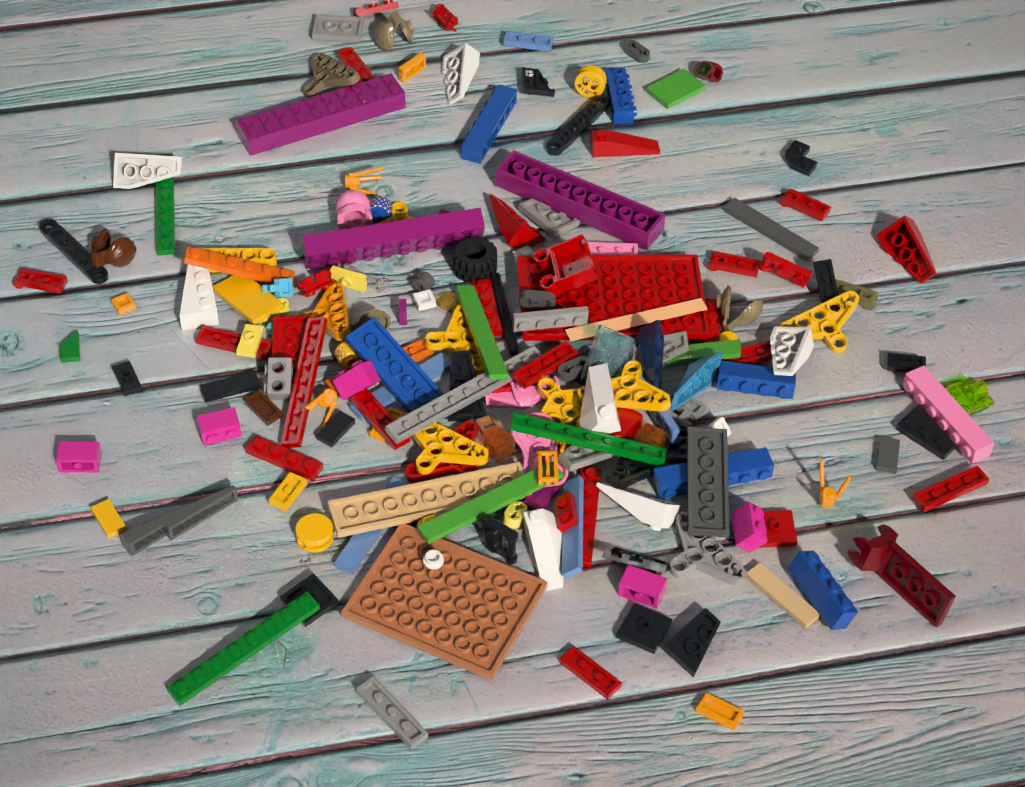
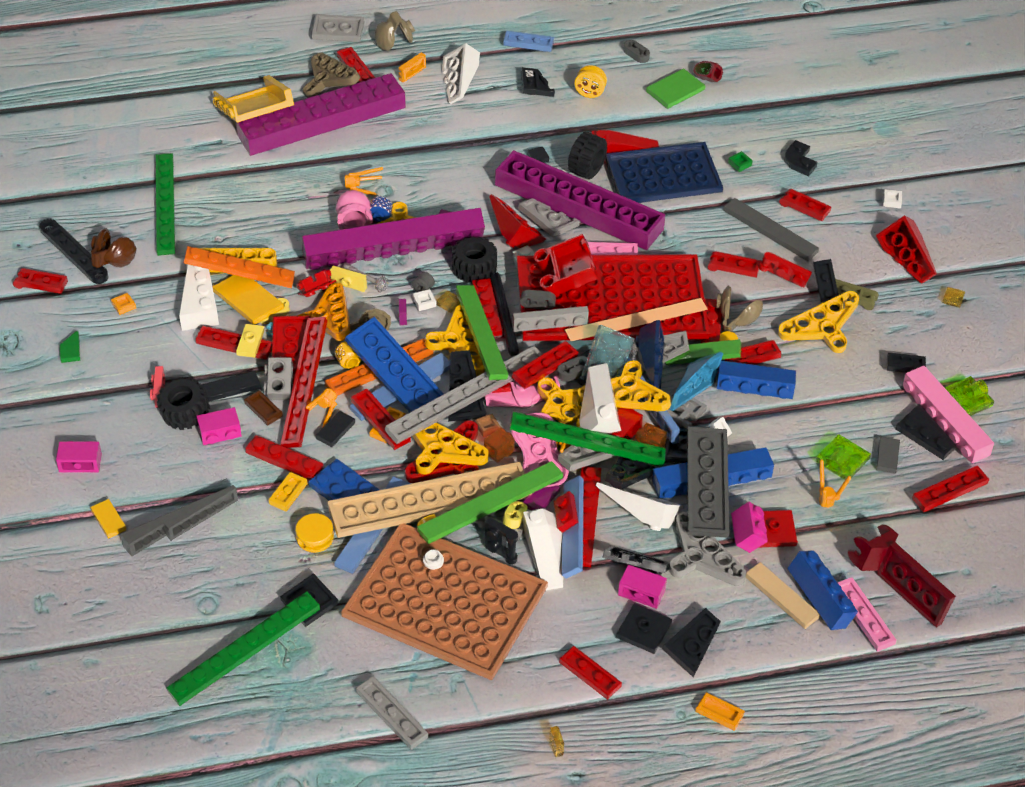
black plate [112,361,142,397] -> none
white wedge [113,153,182,189] -> none
medium azure plate [262,278,293,297] -> none
dark pink brick [333,360,381,401] -> none
plate [352,0,399,17] -> none
red hinge [429,4,459,32] -> none
blue brick [460,84,517,164] -> none
light orange tile [537,451,558,485] -> none
black plate [546,95,609,156] -> none
blue brick [605,67,637,124] -> none
white wedge [770,326,814,376] -> none
none -> coral plate [150,366,166,408]
none -> black tyre [157,377,210,430]
none -> yellow panel [212,75,294,122]
none -> blue plate [309,459,380,501]
none -> black tile [527,146,549,163]
none -> clear yellow tile [549,726,564,758]
none -> black tyre [568,132,607,179]
none -> dark blue plate [606,142,723,203]
none -> green plate [728,151,753,172]
none -> clear neon green plate [816,434,871,480]
none -> bright pink plate [838,577,896,652]
none -> white plate [883,190,902,208]
none -> clear yellow tile [942,287,965,308]

